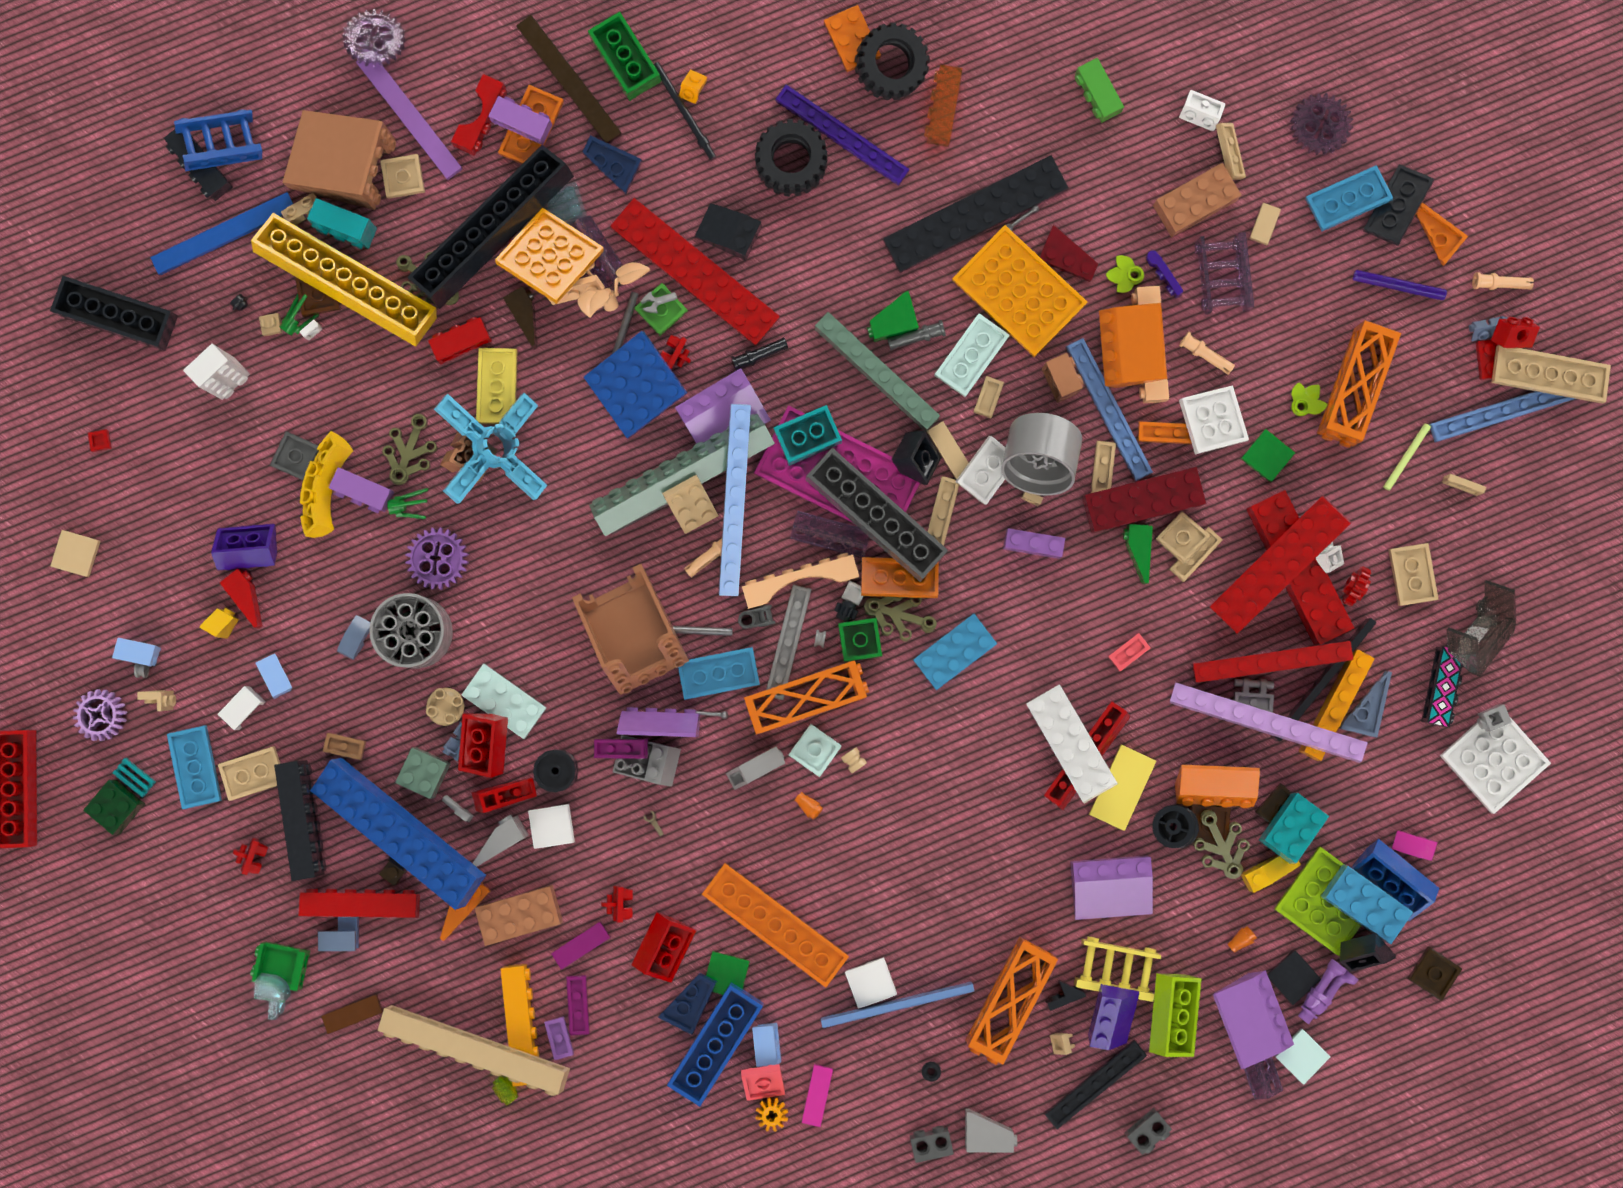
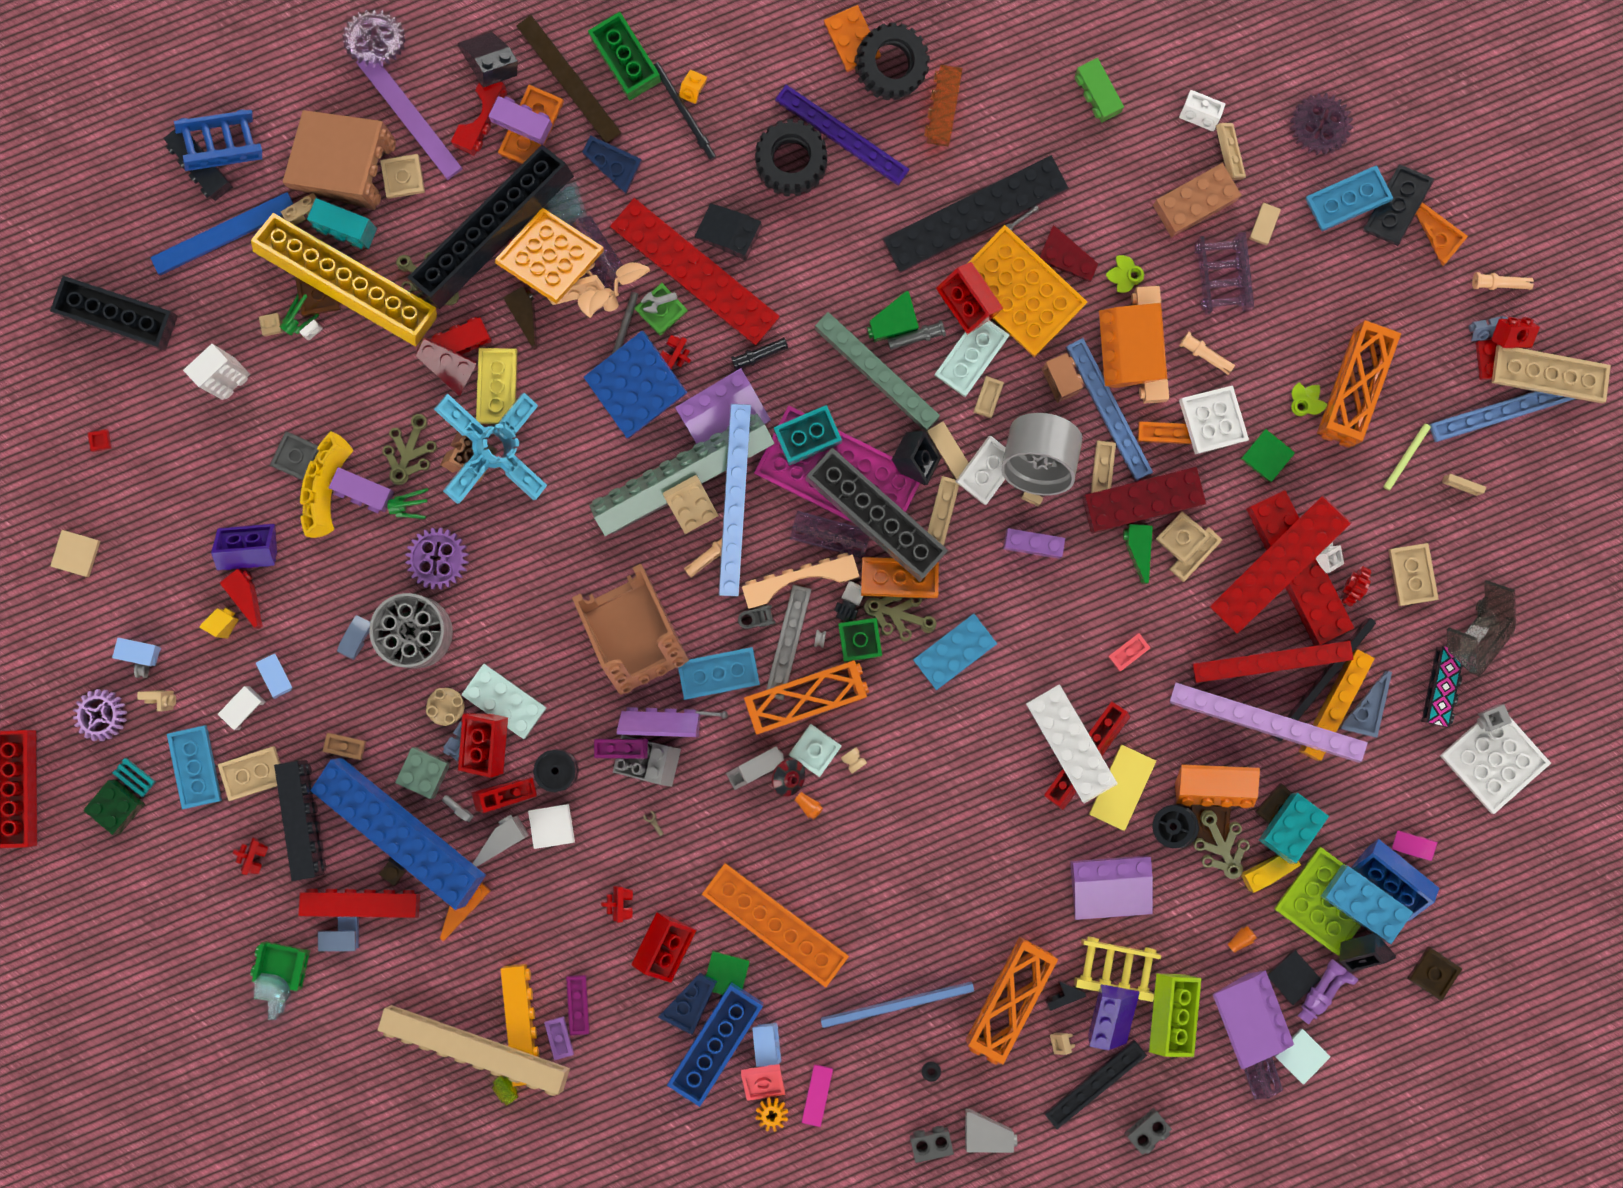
black plate [230,294,248,311] -> none
reddish brown tile [321,994,383,1034] -> none
nougat brick [475,885,563,946] -> none
magenta tile [551,921,611,970] -> none
flat silver bar [673,626,733,636] -> none
white slope [845,957,897,1009] -> none
dark purple hinge [1146,250,1183,299] -> none
light grey plate [1233,677,1274,713] -> none
dark purple axle [1353,270,1447,300] -> none
none -> wing [415,337,476,397]
none -> black slope [458,32,518,87]
none -> dish [772,759,805,797]
none -> red slope [936,262,1003,335]

